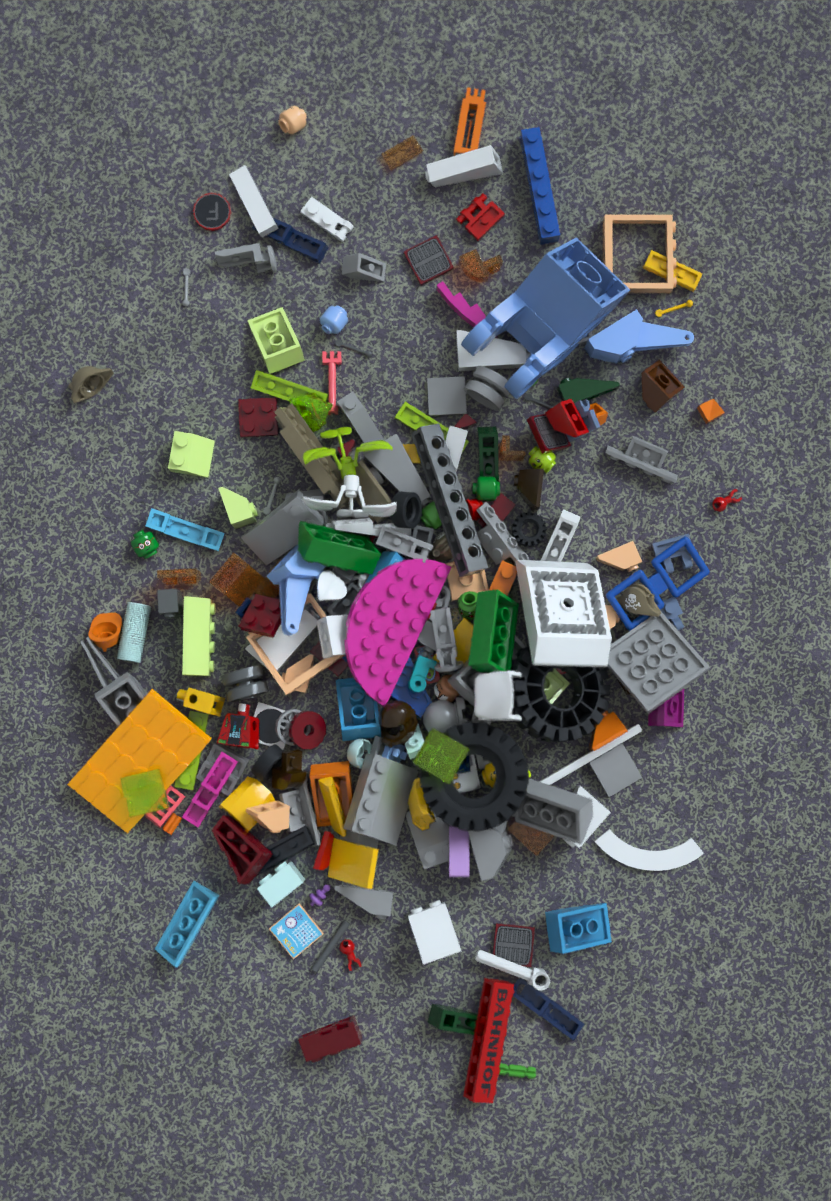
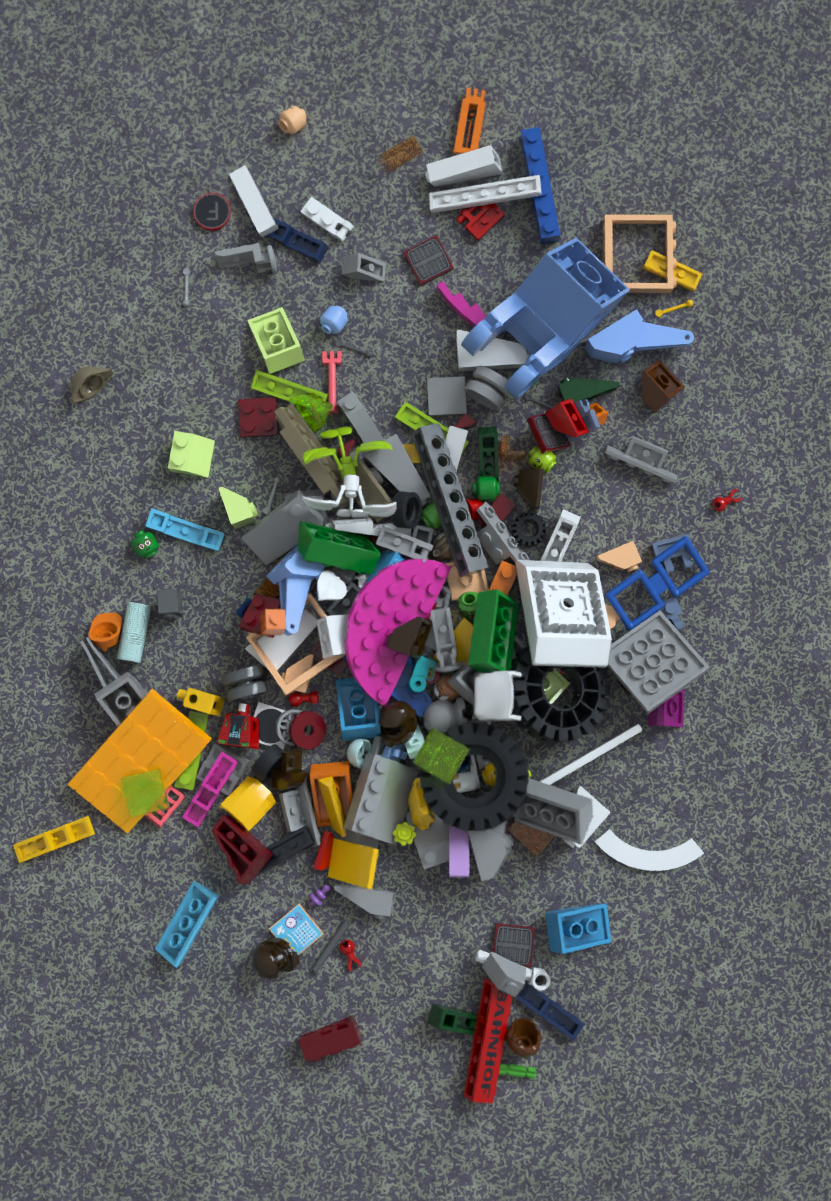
clear orange plate [157,568,201,585] -> none
orange piece [161,813,182,835] -> none
yellowish green slope [182,597,216,676] -> none
clear orange slope [209,552,265,607] -> none
light nougat slope [246,800,290,833] -> none
light aqua brick [257,861,306,907] -> none
white slope [408,900,461,964] -> none
clear orange brick [459,249,503,282] -> none
orange slope [588,711,628,751] -> none
light grey slope [589,743,642,797] -> none
dark tan hat [617,583,661,617] -> none
orange slope [697,399,724,424] -> none
none -> yellow slope [13,816,95,863]
none -> dark brown helmet [253,938,300,979]
none -> orange brick [261,609,286,635]
none -> red arm [288,691,319,707]
none -> dark brown slope [387,616,432,660]
none -> neon yellow plant [393,822,417,846]
none -> white tile [429,175,542,213]
none -> light grey slope [482,952,527,997]
none -> reddish brown hair [506,1018,541,1058]

